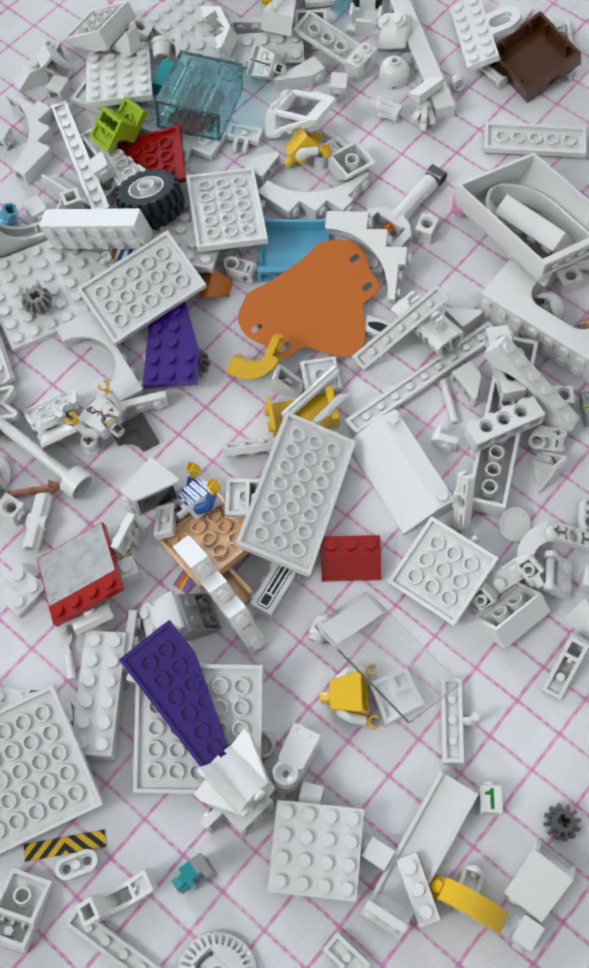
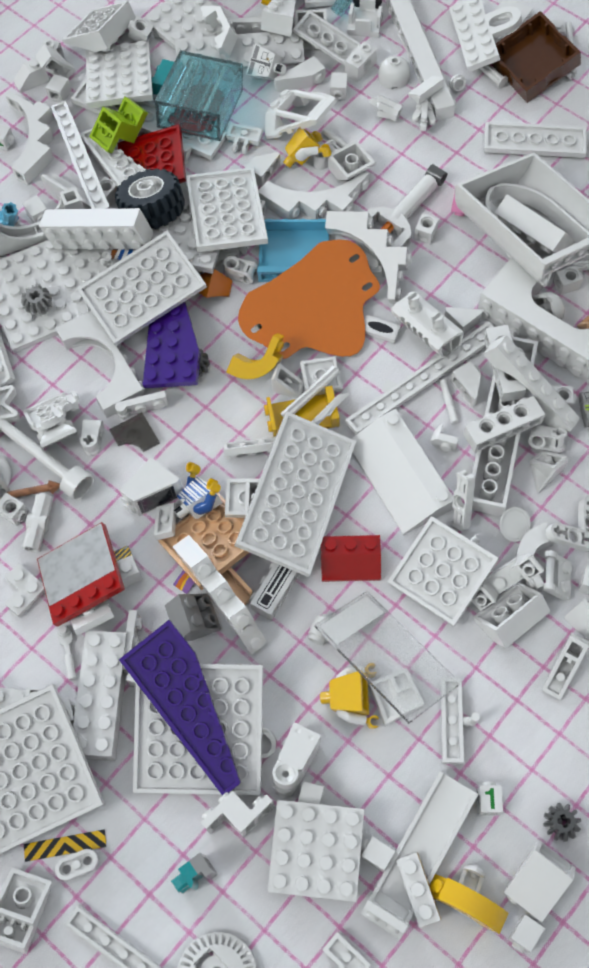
white torso [64,379,125,439] -> none
white arch [75,868,159,928] -> none
white brick [88,152,116,184] -> none
white plate [111,513,148,557] -> none
white slope [112,24,141,56] -> none
white slope [140,590,185,637] -> none
white piece [150,35,172,63] -> none
white brick [194,728,275,818] -> none
white plate [352,284,449,370] -> none
white slope [377,12,413,50] -> none

